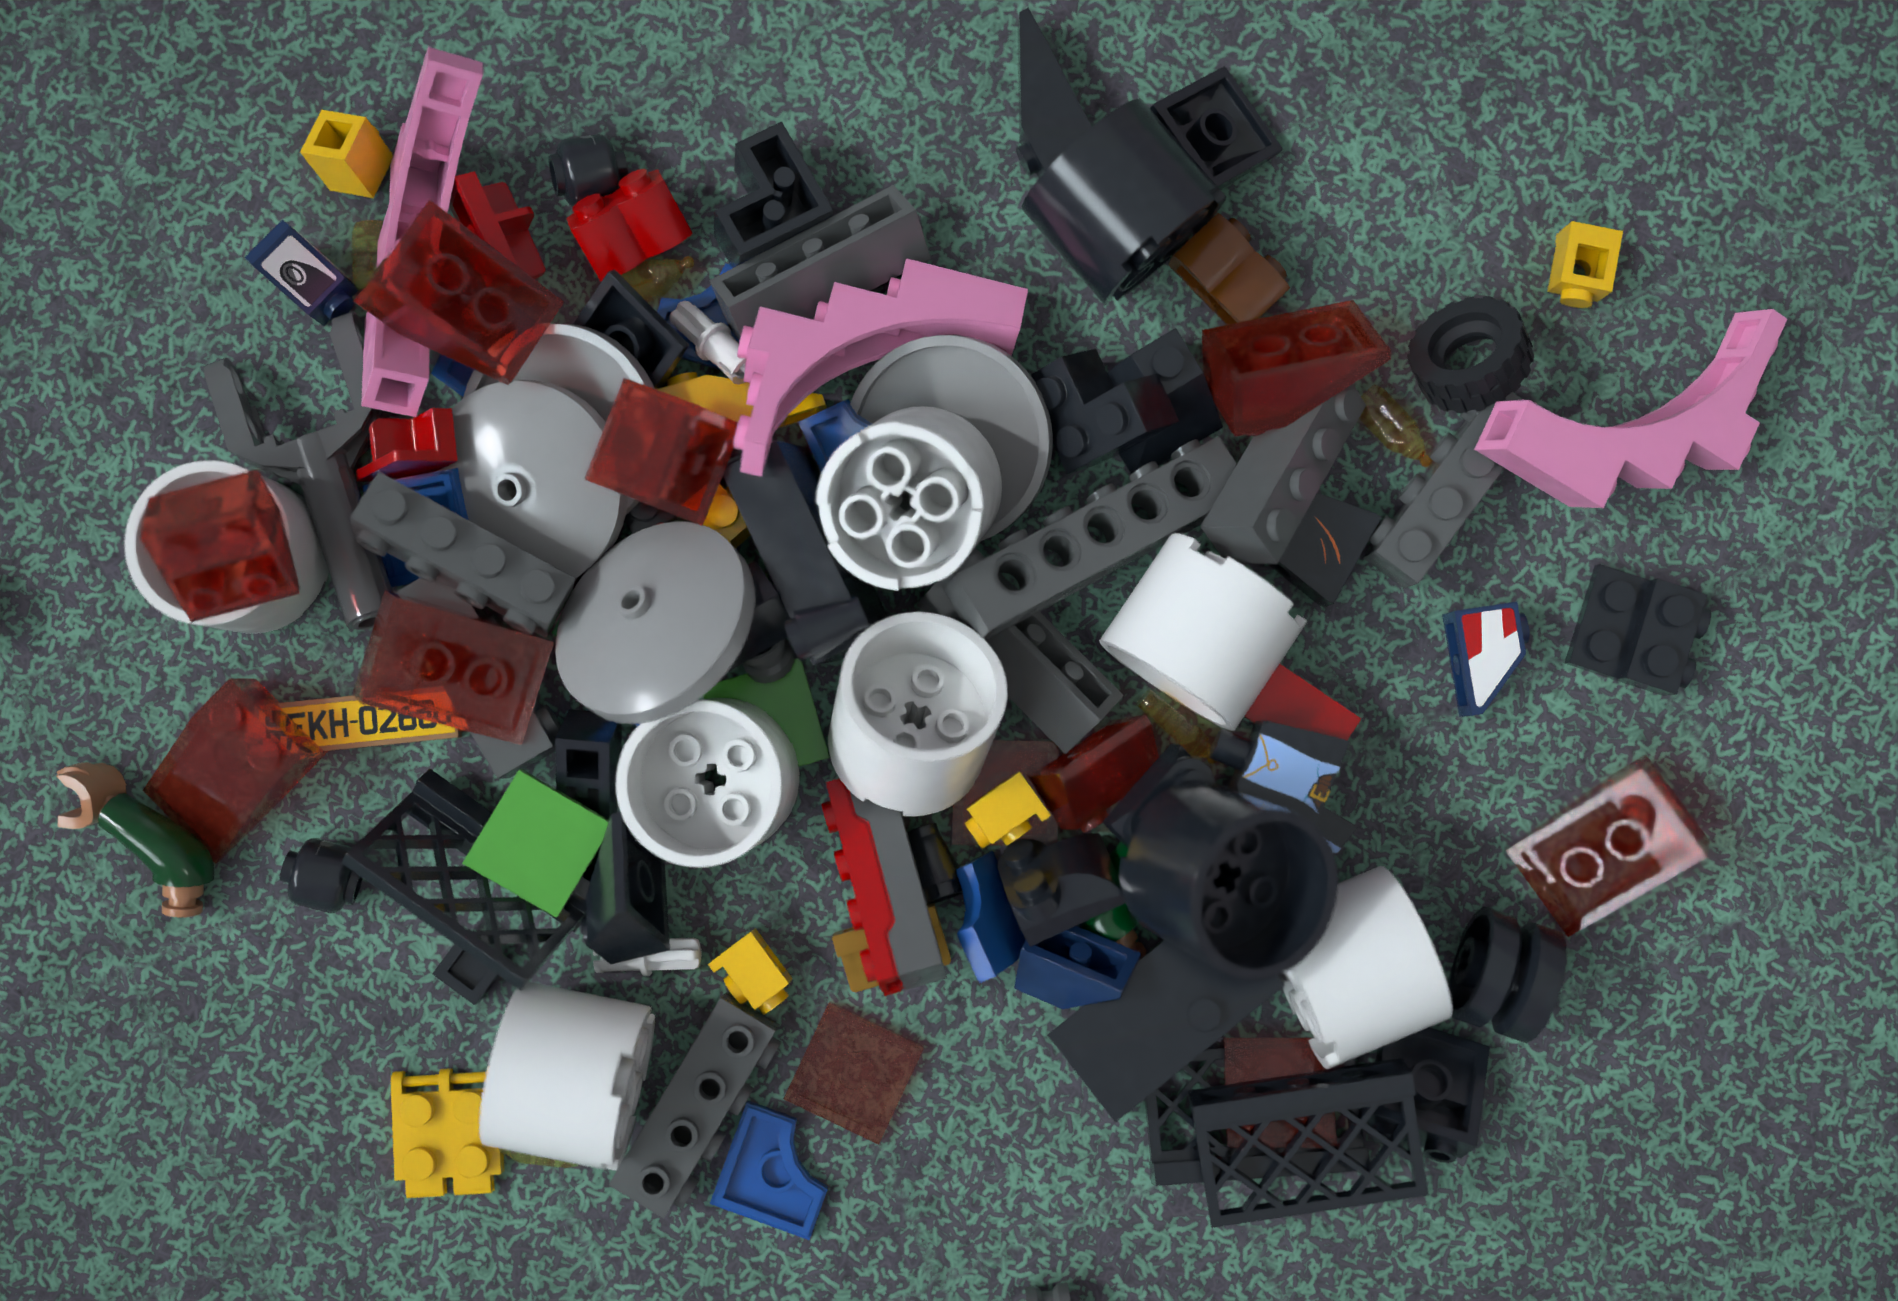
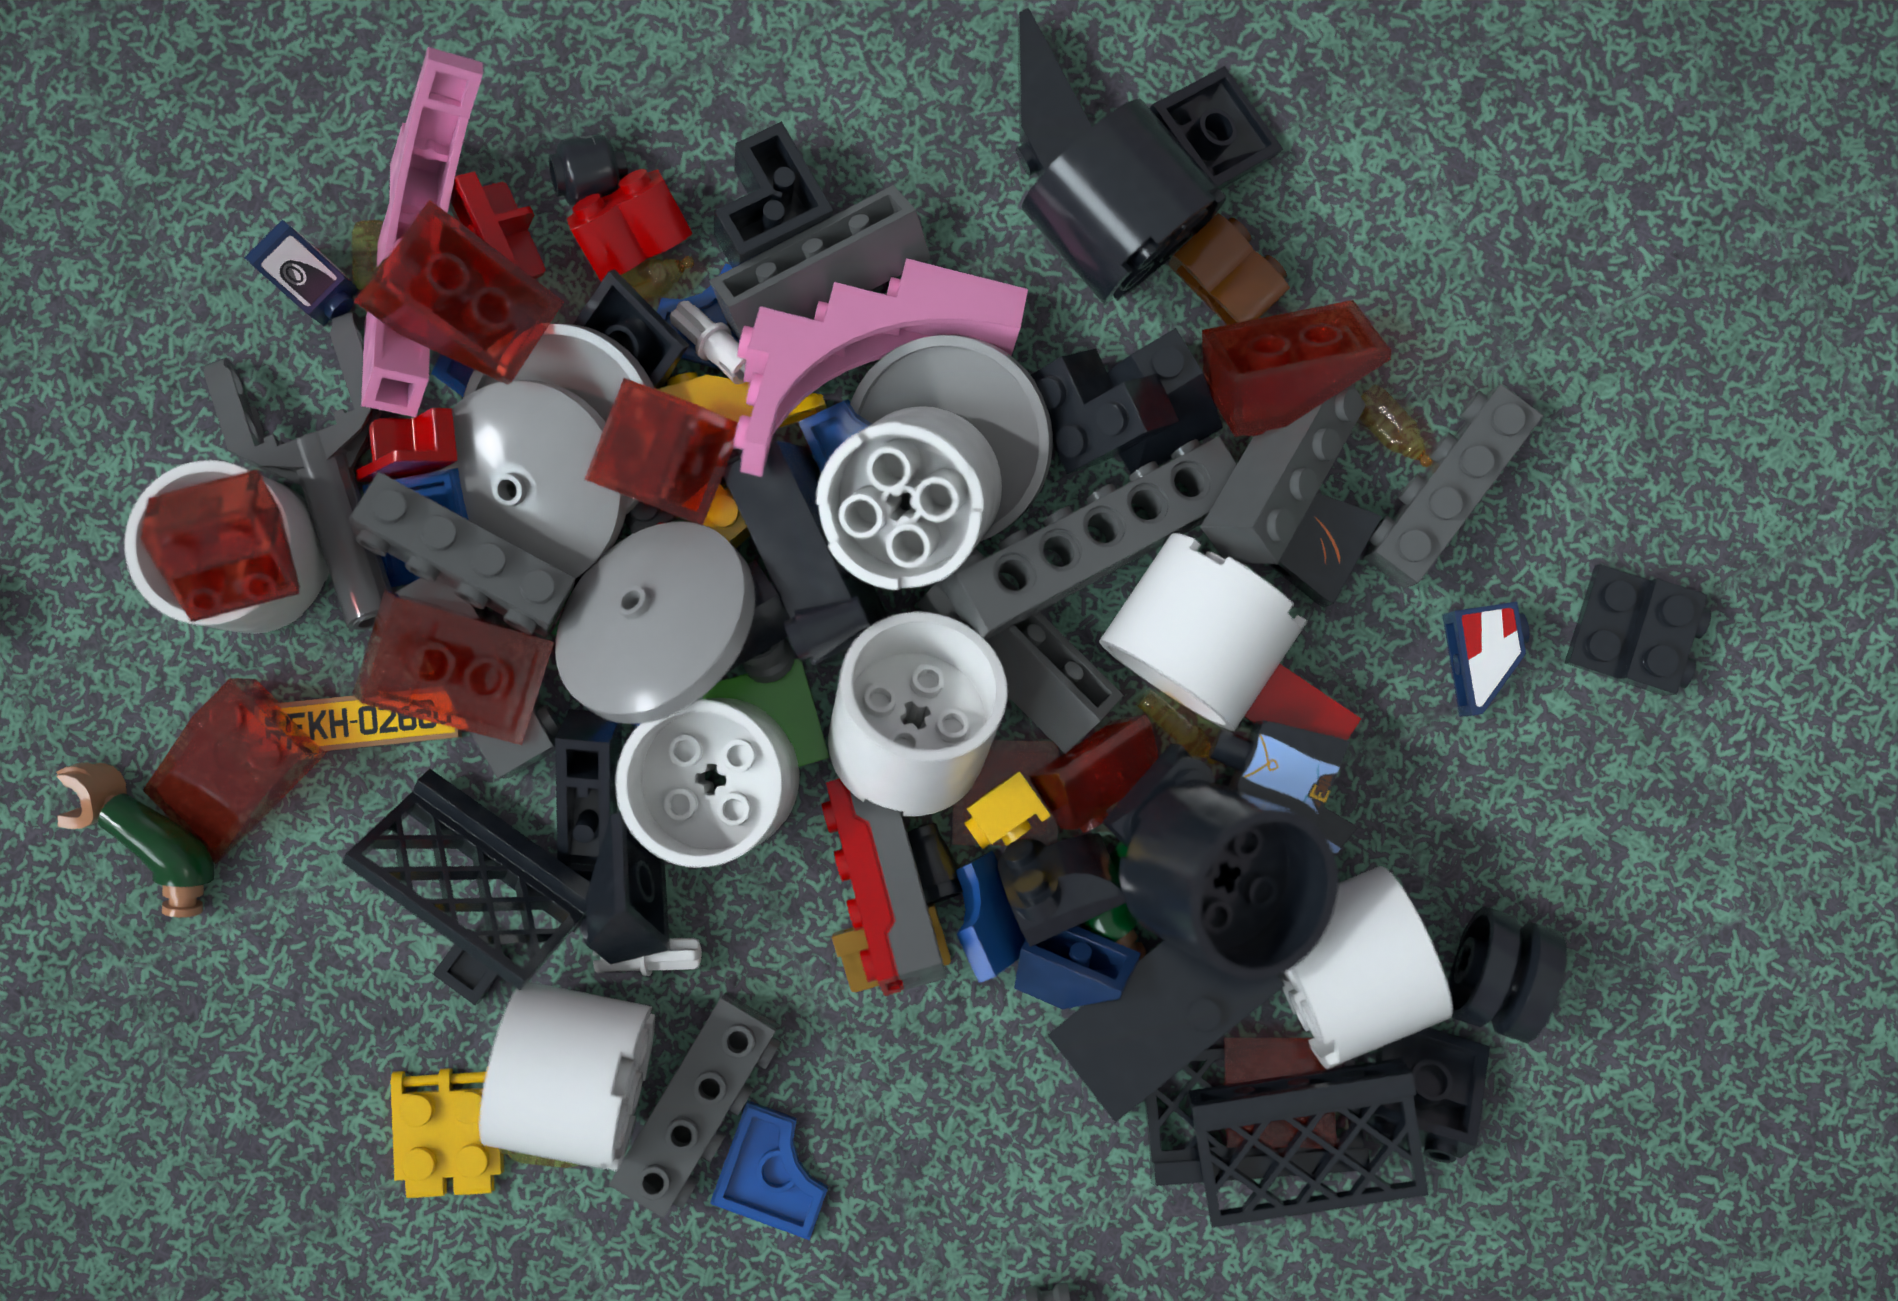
black head [280,838,363,913] -> none
yellow brick [300,110,393,198] -> none
bright green tile [462,769,609,918] -> none
yellow brick [708,928,793,1015] -> none
clear red tile [783,1001,924,1145] -> none
black tyre [1407,296,1534,413] -> none
bright pink arch [1474,309,1787,508] -> none
clear red slope [1505,754,1710,937] -> none
yellow brick [1547,221,1623,308] -> none

